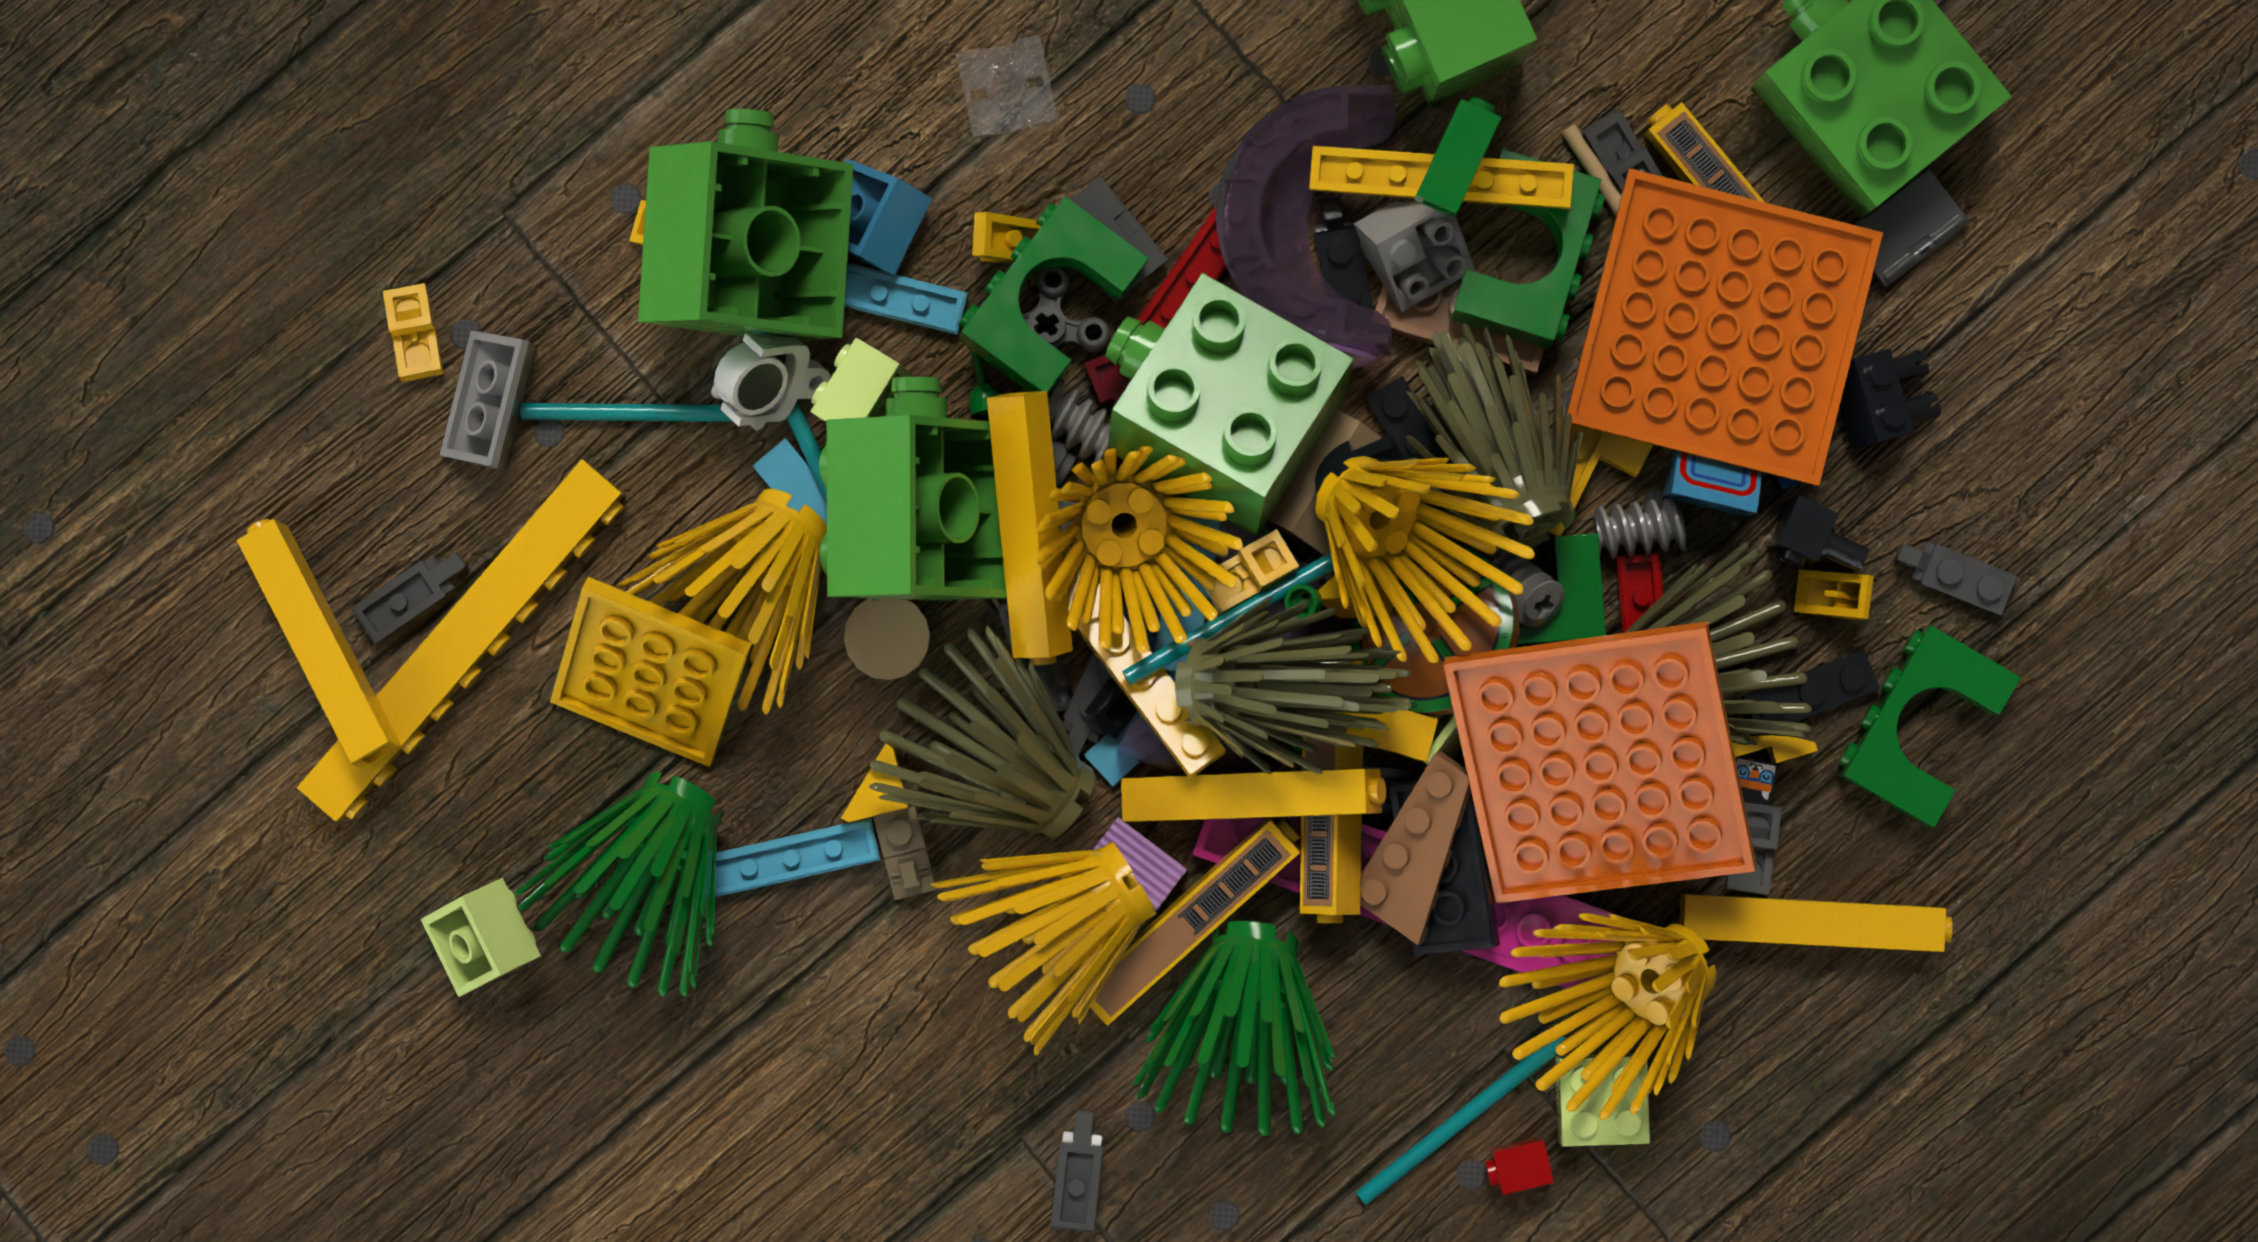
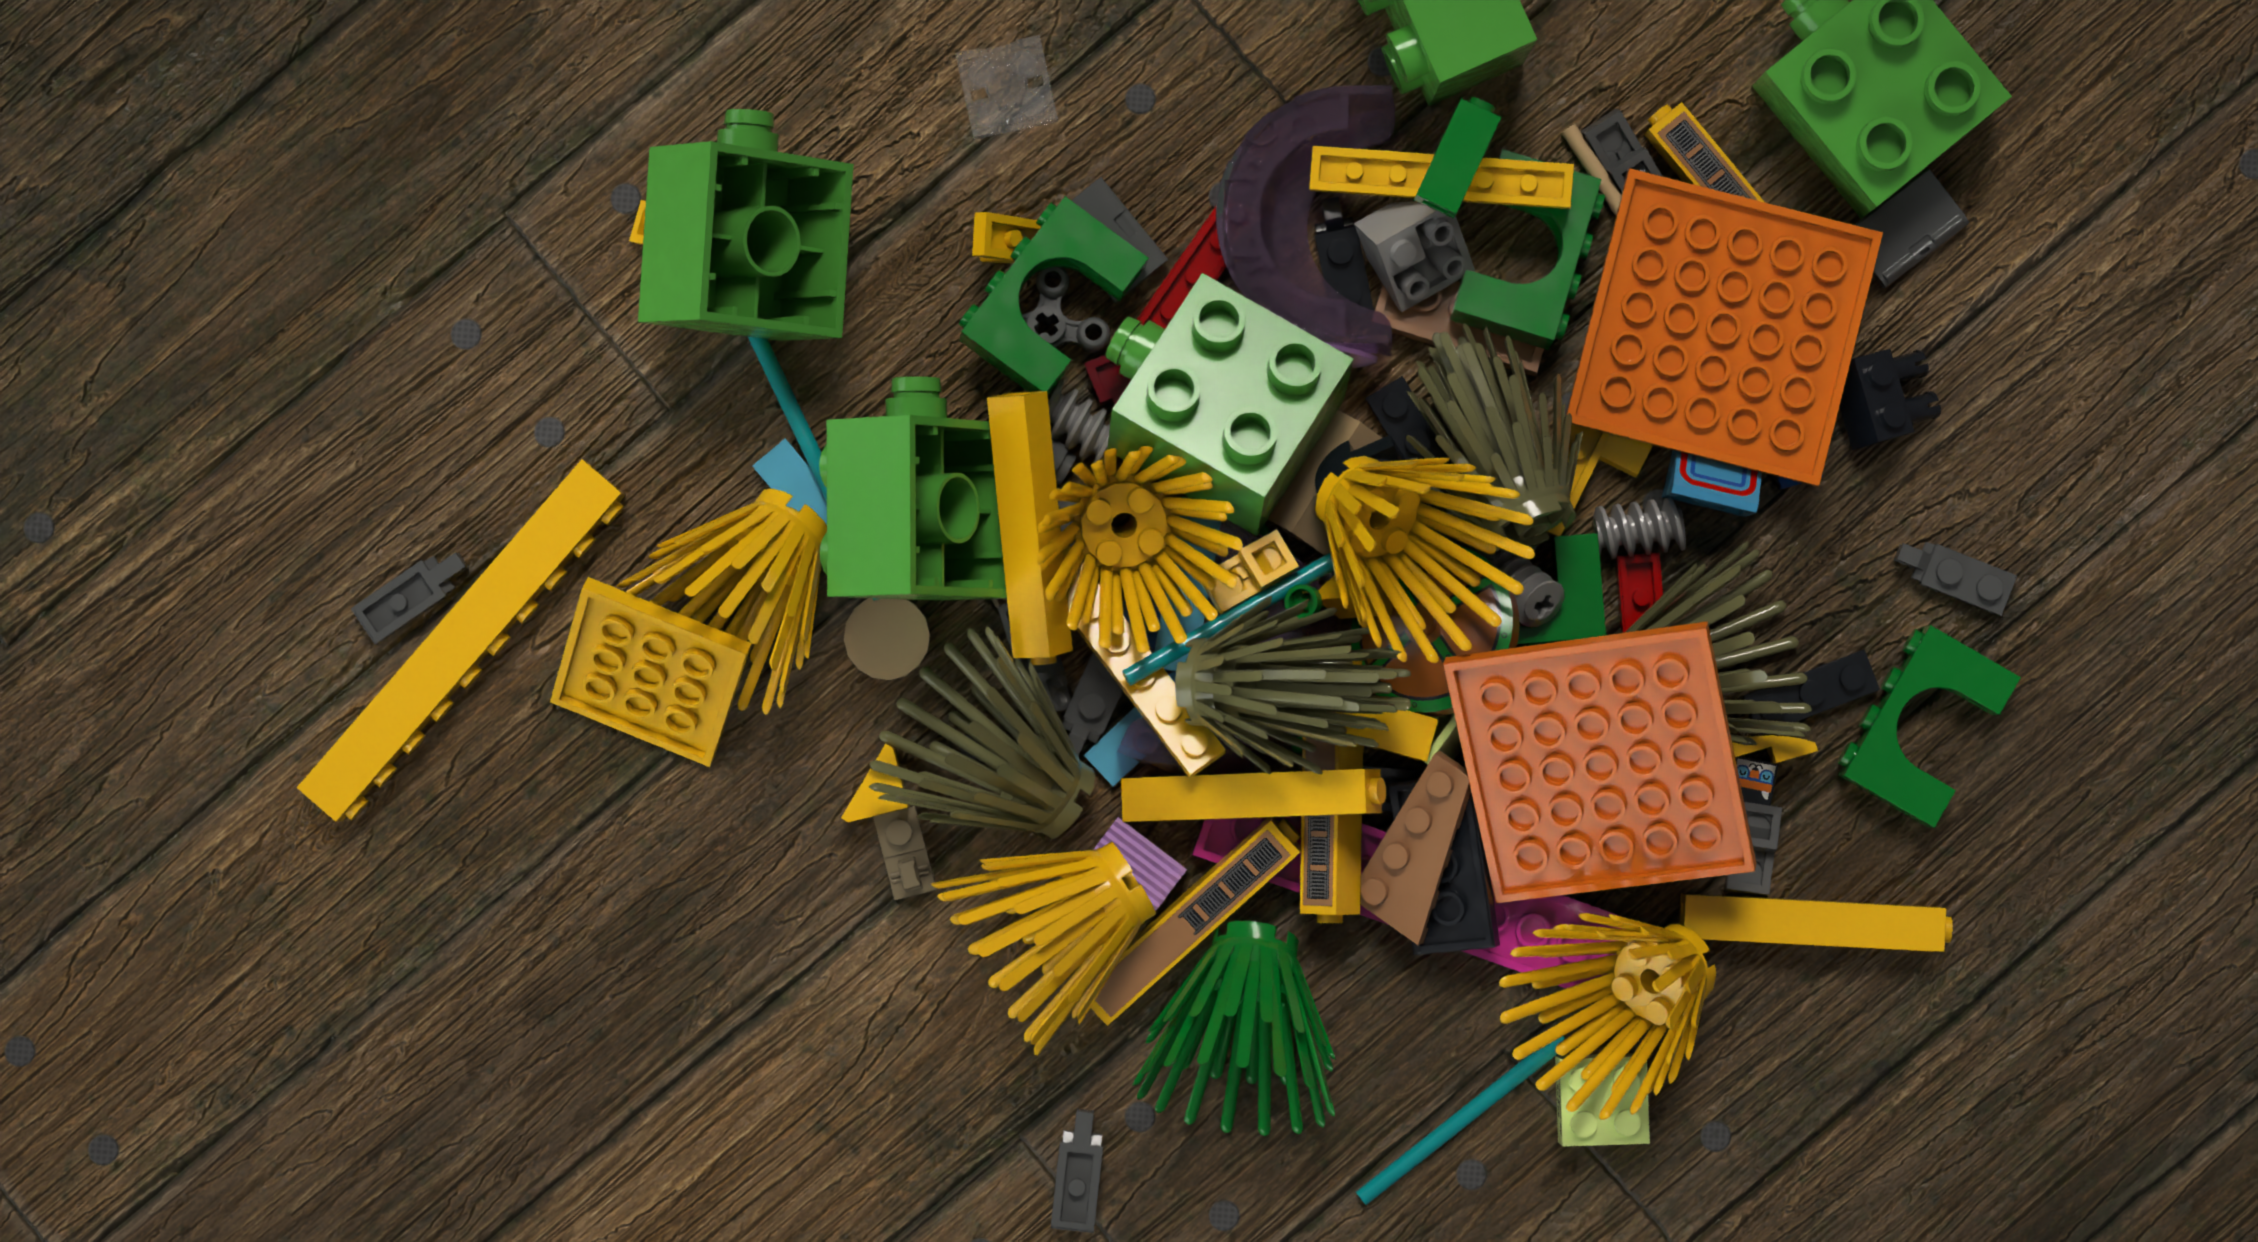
yellow brick [237,518,402,769] -> none
yellow slope [383,283,444,382] -> none
yellowish green brick [421,878,541,997] -> none
light grey slope [440,330,537,471] -> none
green plant [514,772,725,997] -> none
teal piece [520,403,733,422] -> none
white piece [711,333,831,431] -> none
medium azure tile [716,818,881,897] -> none
yellowish green brick [810,338,914,424] -> none
dark azure slope [844,158,933,276] -> none
medium azure tile [844,263,968,336] -> none
green hinge [961,314,1001,417] -> none
black tile [1084,678,1138,740] -> none
red brick [1485,1137,1554,1195] -> none
black brick [1767,496,1869,573] -> none
yellow slope [1794,569,1874,621] -> none

